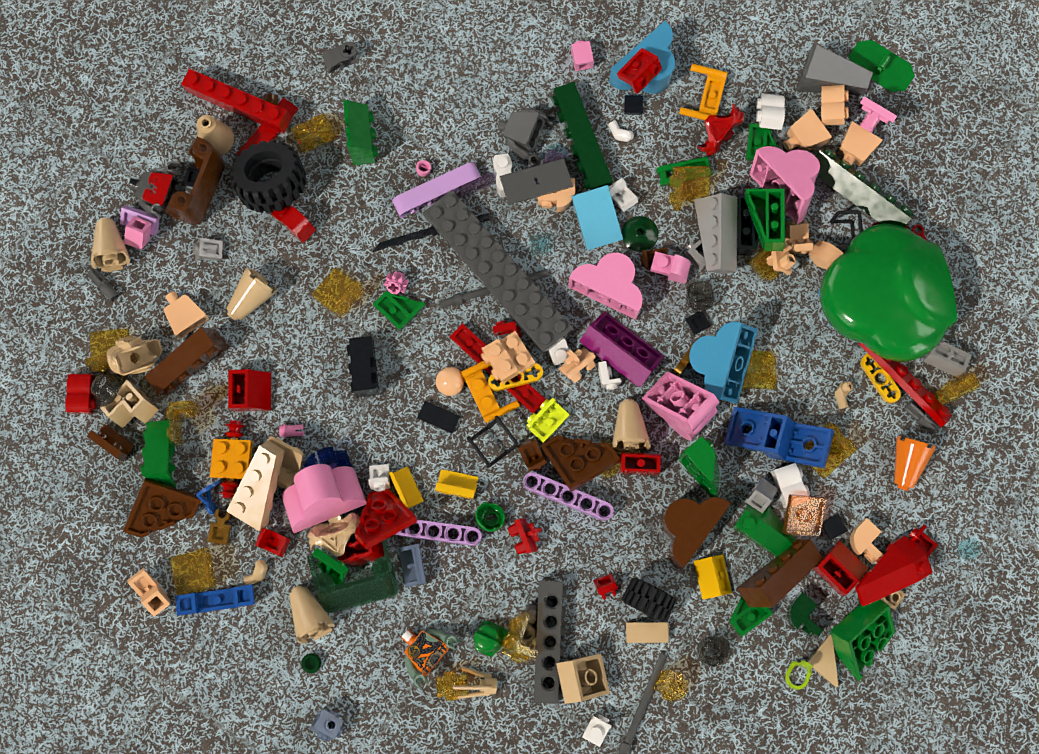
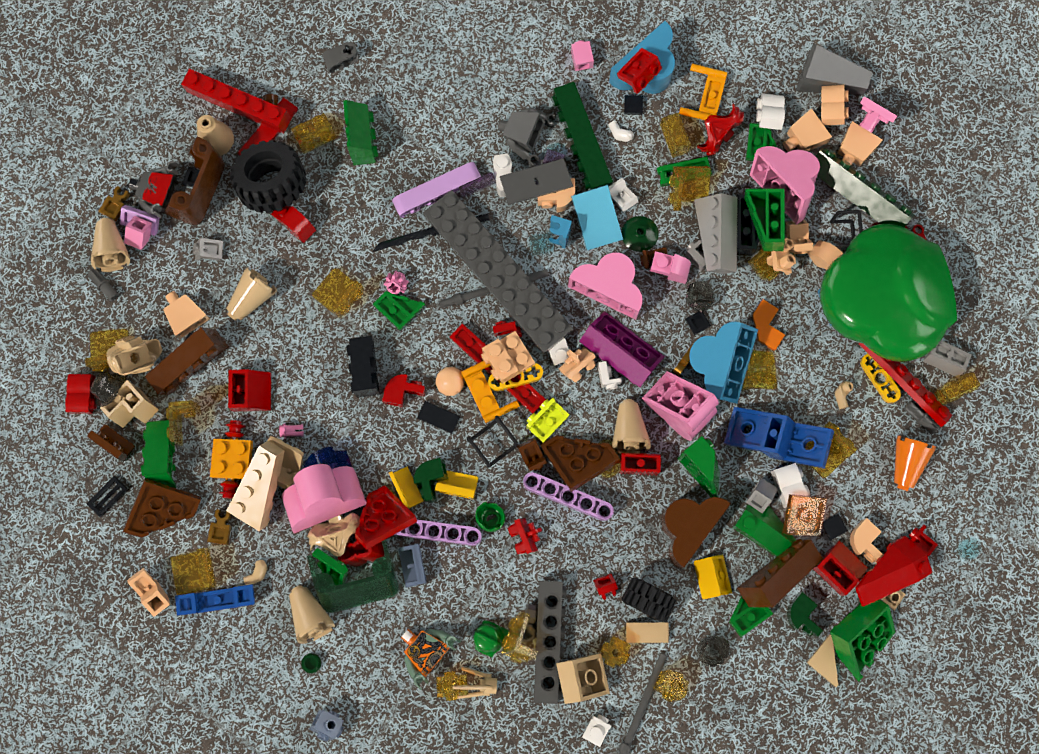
blue piece [196,479,222,515] -> none
red bracket [255,528,291,557] -> none
white bracket [368,464,390,491] -> none
bright pink hinge [416,160,431,177] -> none
lime piece [785,660,813,690] -> none
green shield [849,40,915,92] -> none
none -> black tile [86,476,129,517]
none -> pearl gold plate [98,186,130,221]
none -> red brick [382,374,426,407]
none -> dark green brick [414,458,448,503]
none -> dark azure hinge [549,215,572,249]
none -> clear yellow brick [600,635,631,668]
none -> clear yellow brick [660,113,691,158]
none -> orange tile [752,299,785,351]

